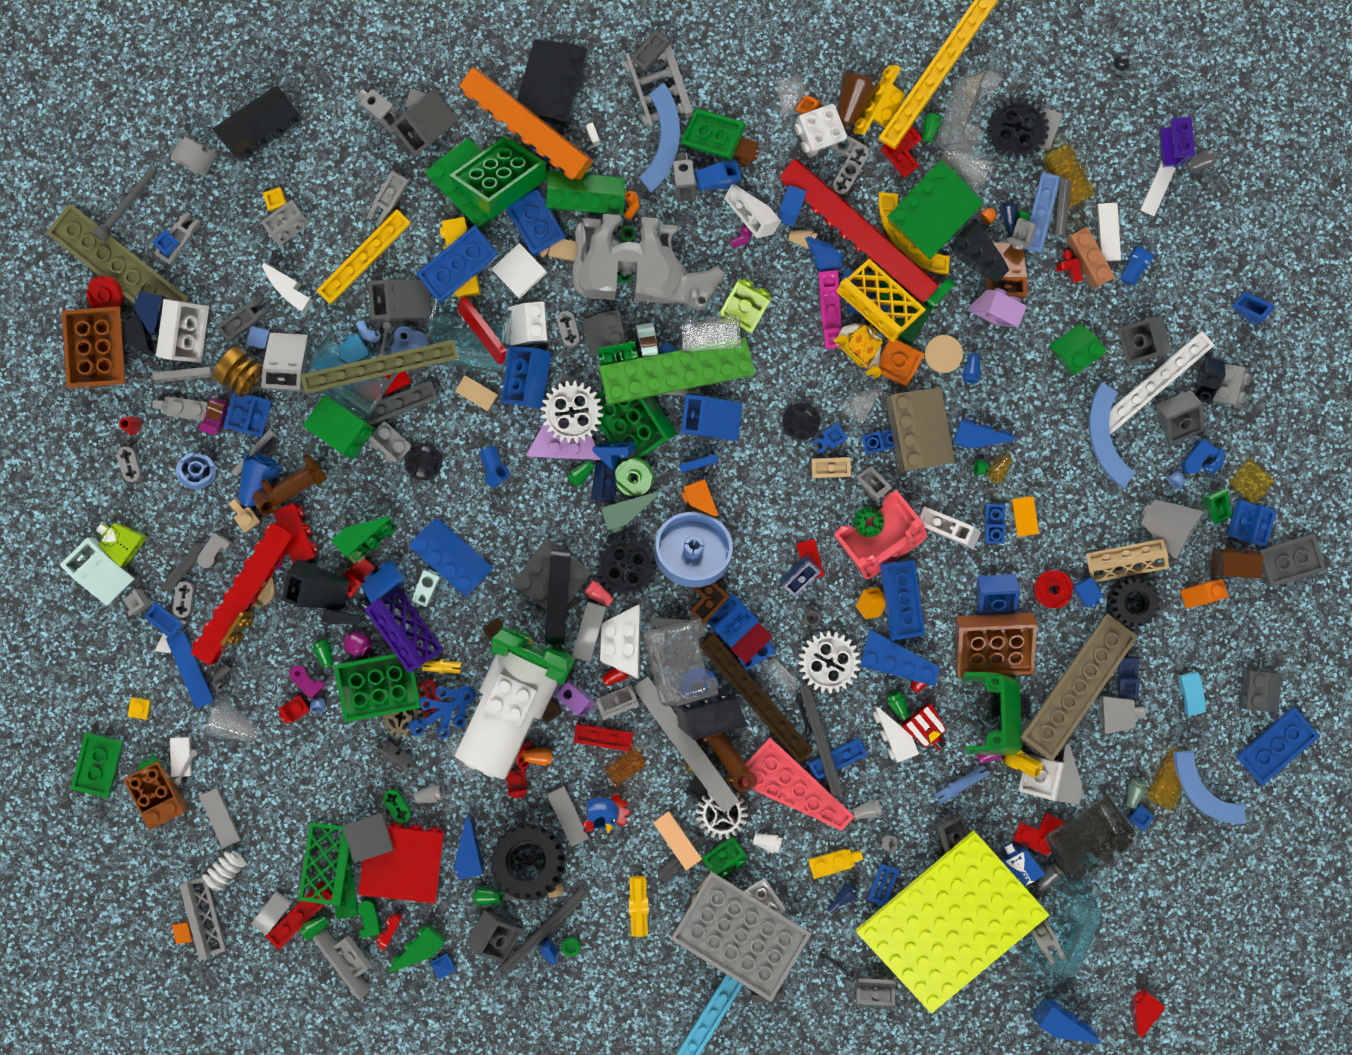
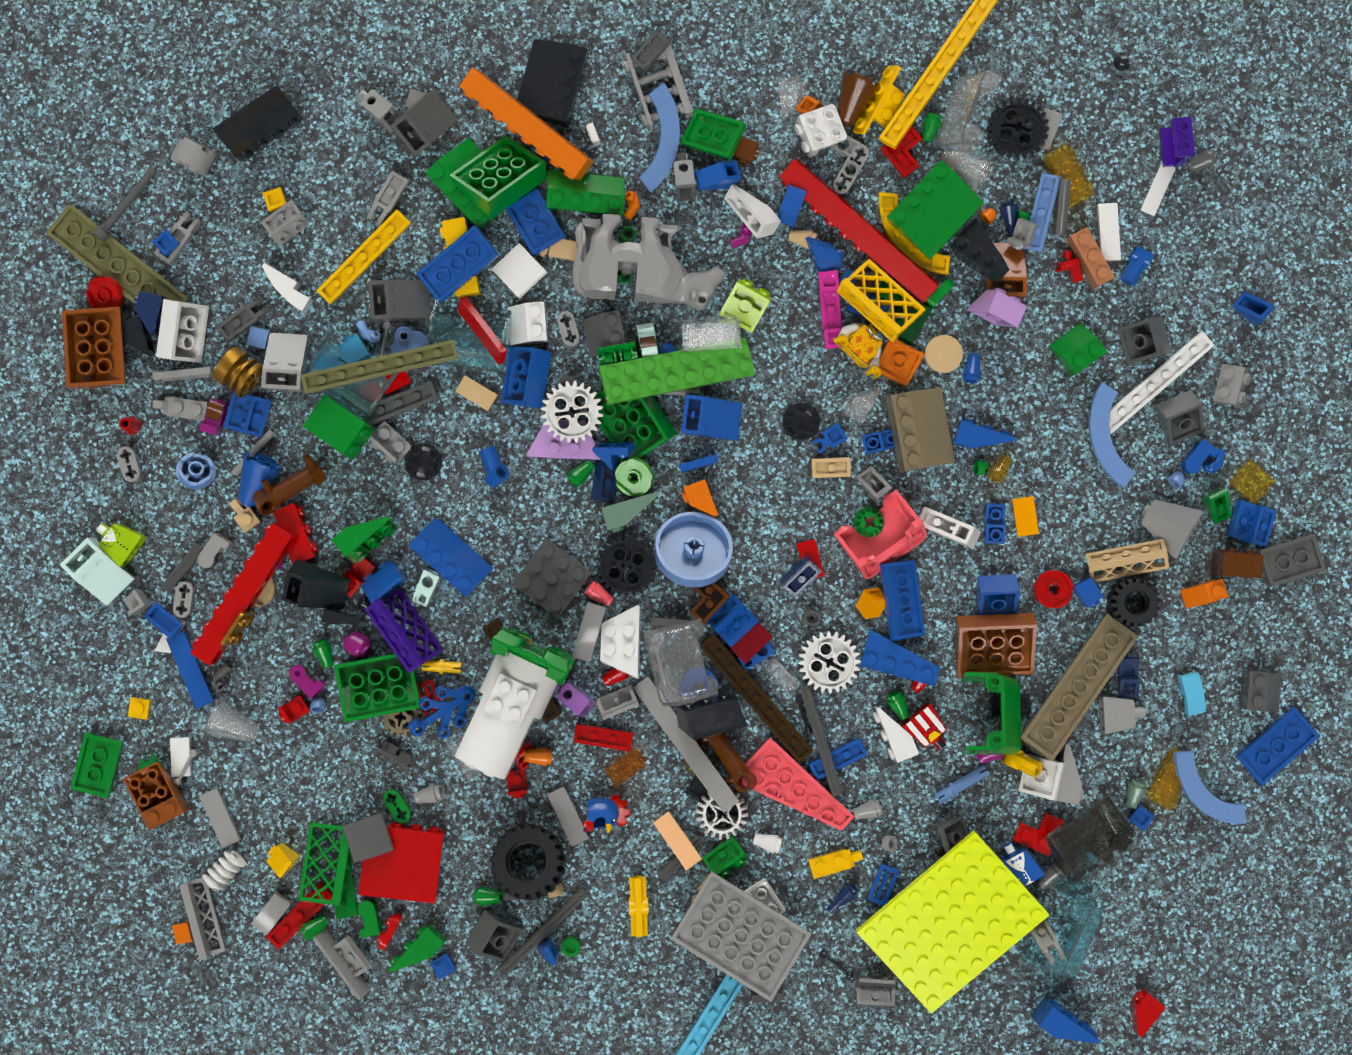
blue slope [454,815,484,880] -> none
black beam [545,549,571,645] -> none
black slope [1193,357,1226,404] -> none
none -> yellow slope [267,843,300,878]

